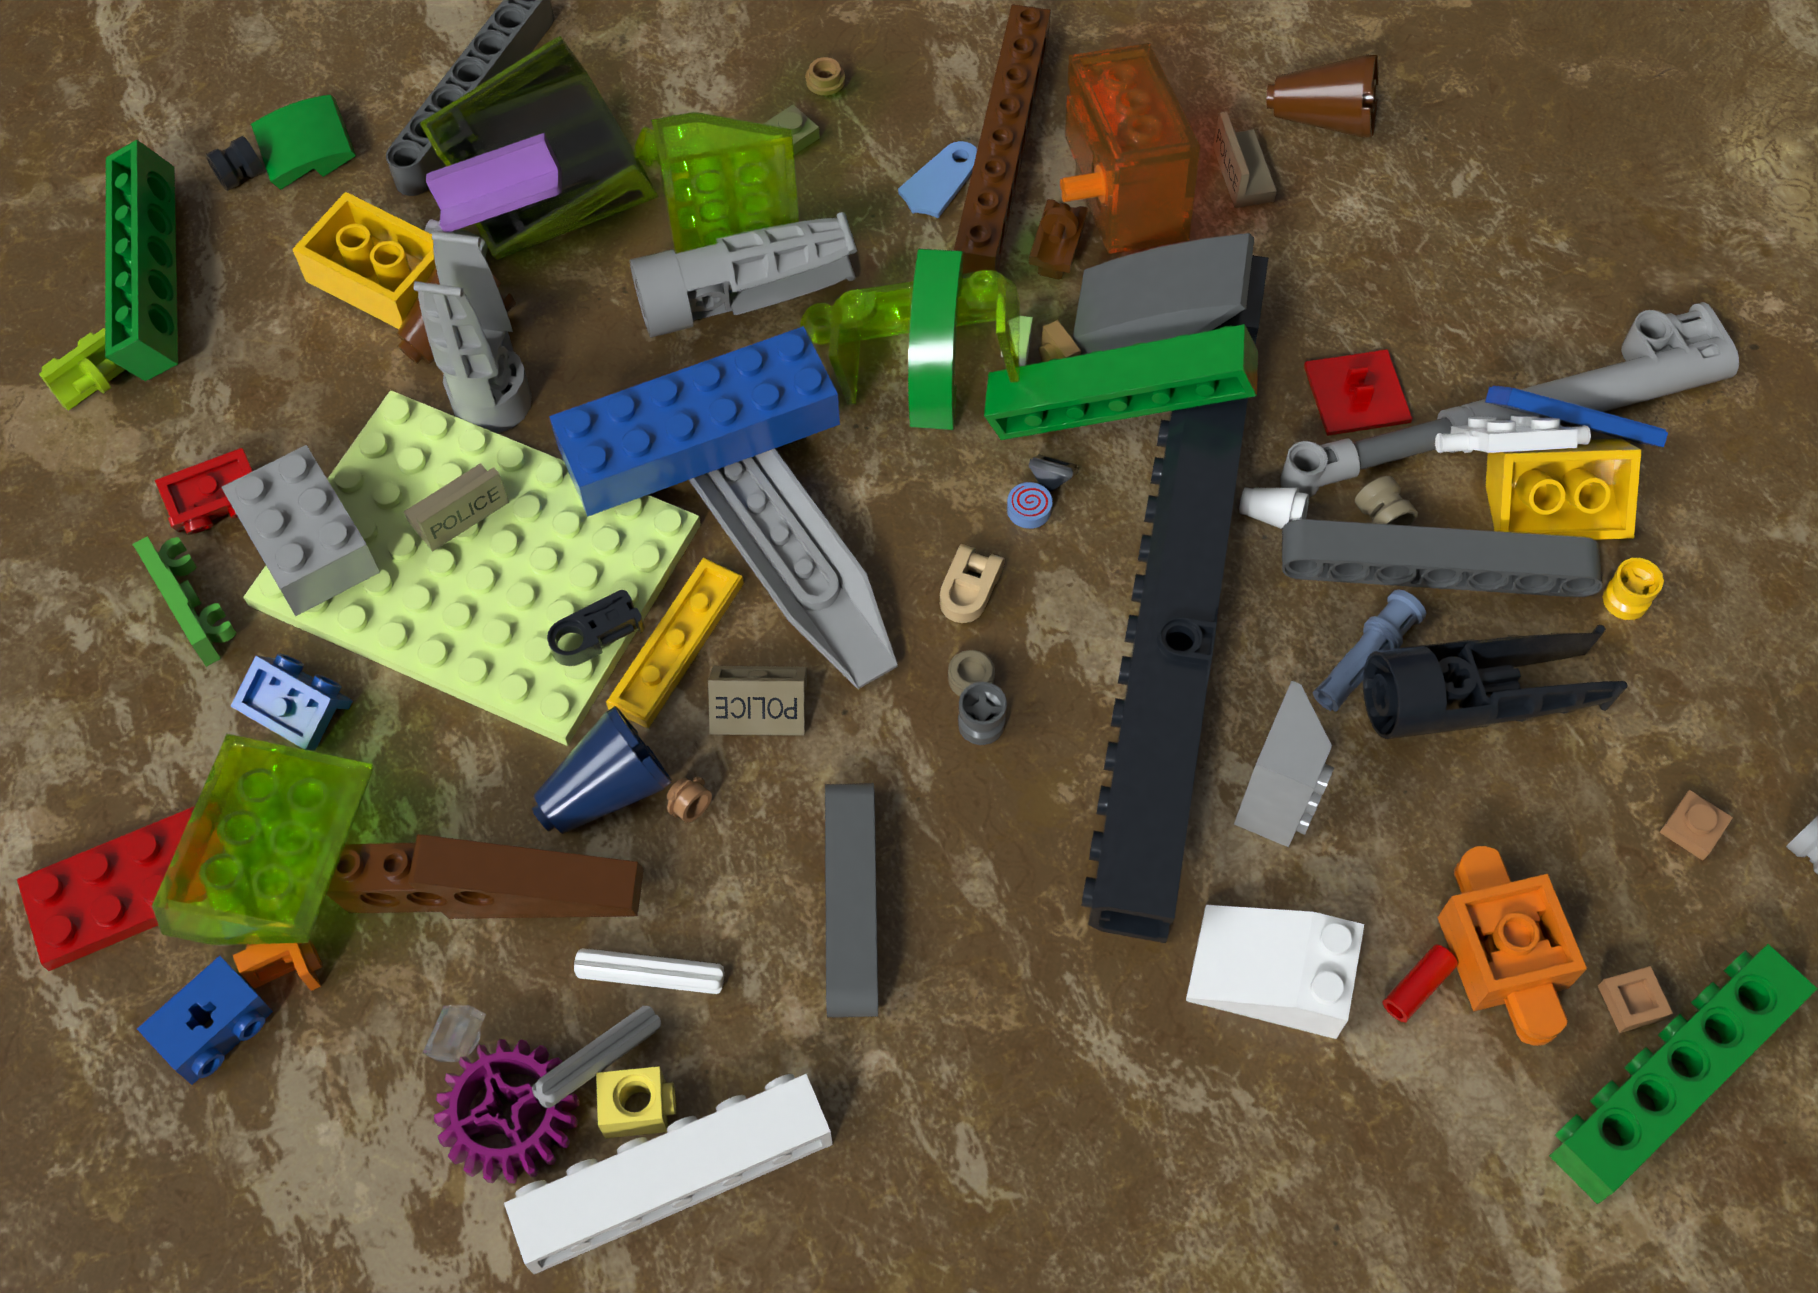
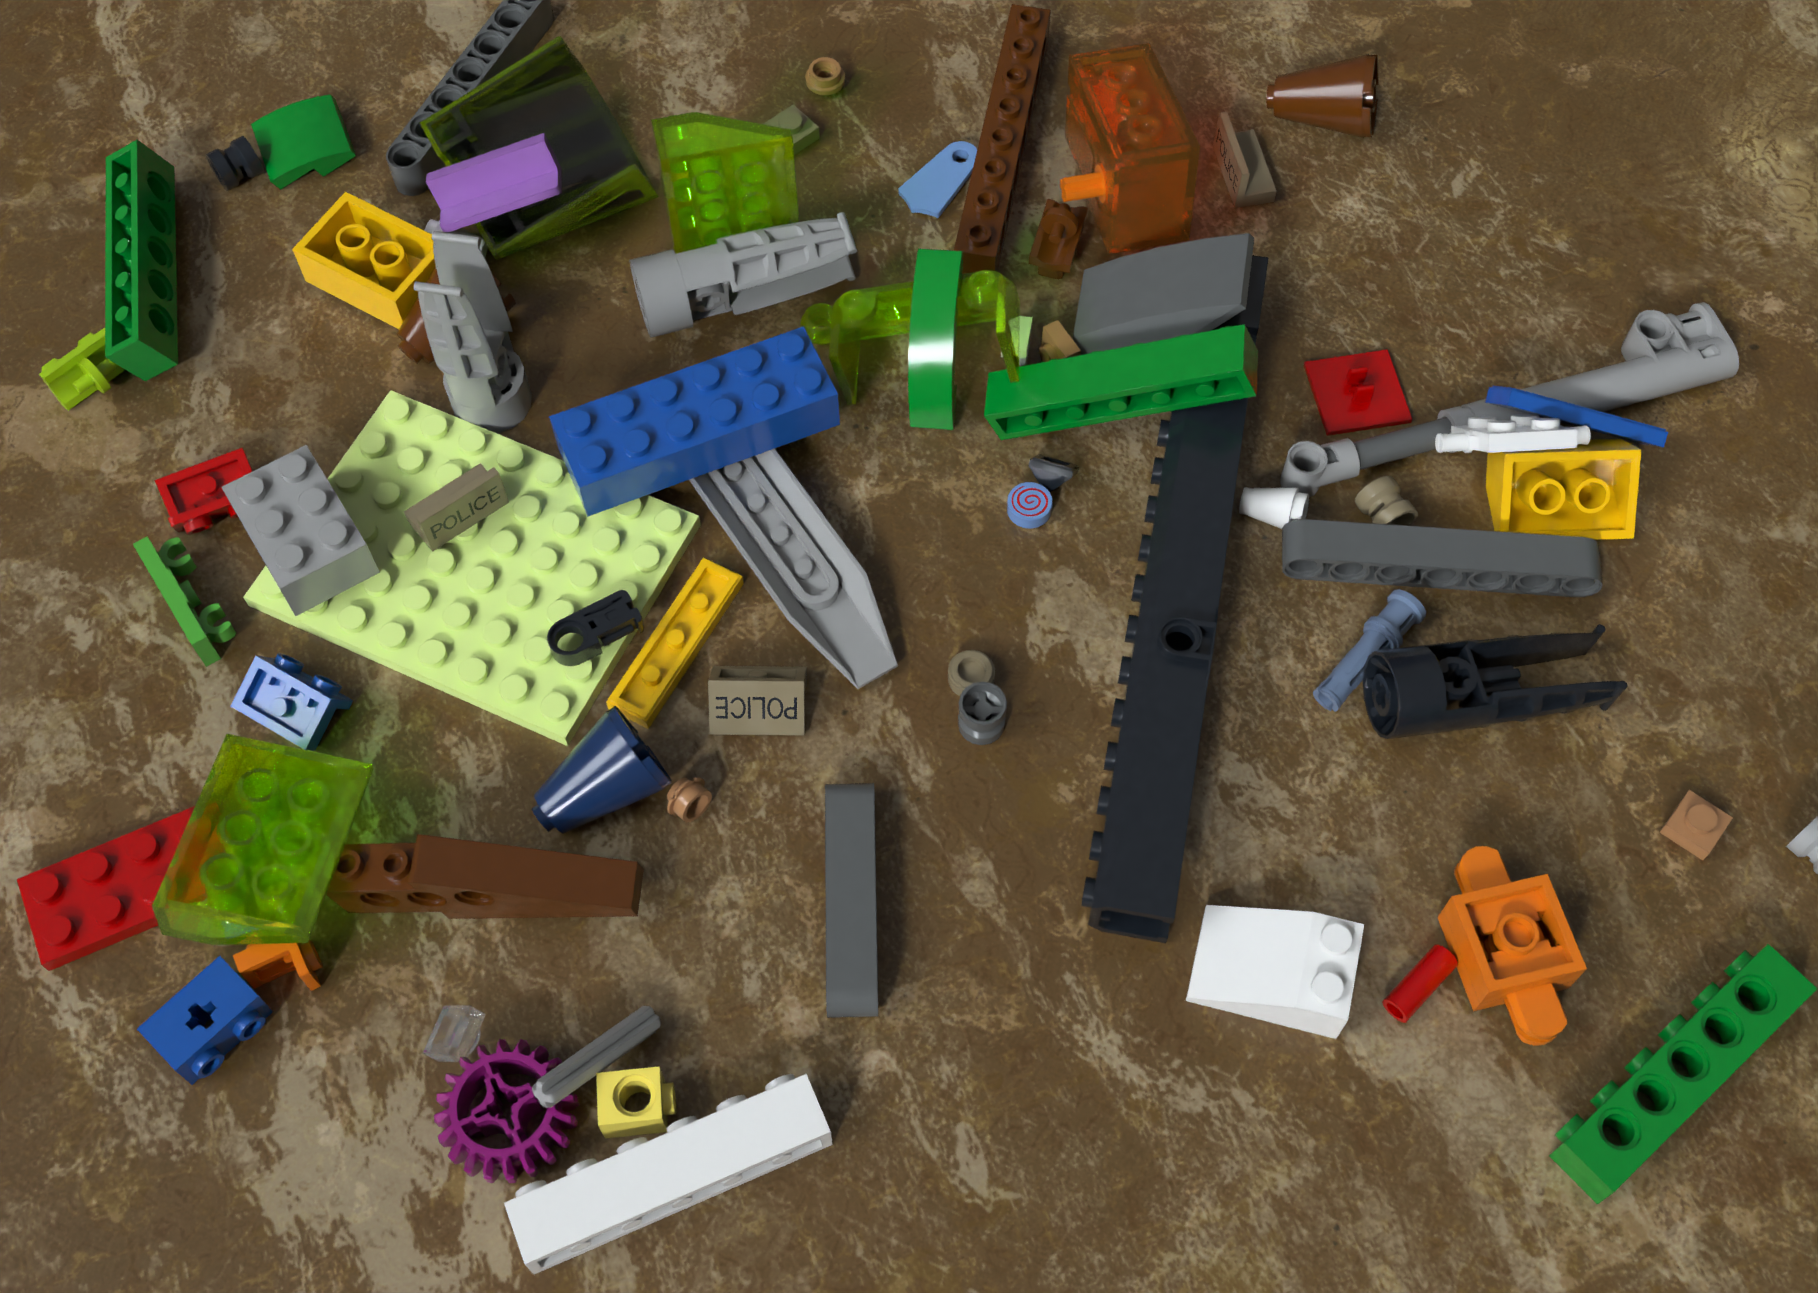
white axle [574,948,725,994] -> none
clear neon green plate [634,126,668,167] -> none
tan plate [940,544,1005,623] -> none
light grey slope [1234,681,1334,848] -> none
medium nougat plate [1598,966,1673,1033] -> none
yellow wheel [1602,558,1664,620] -> none

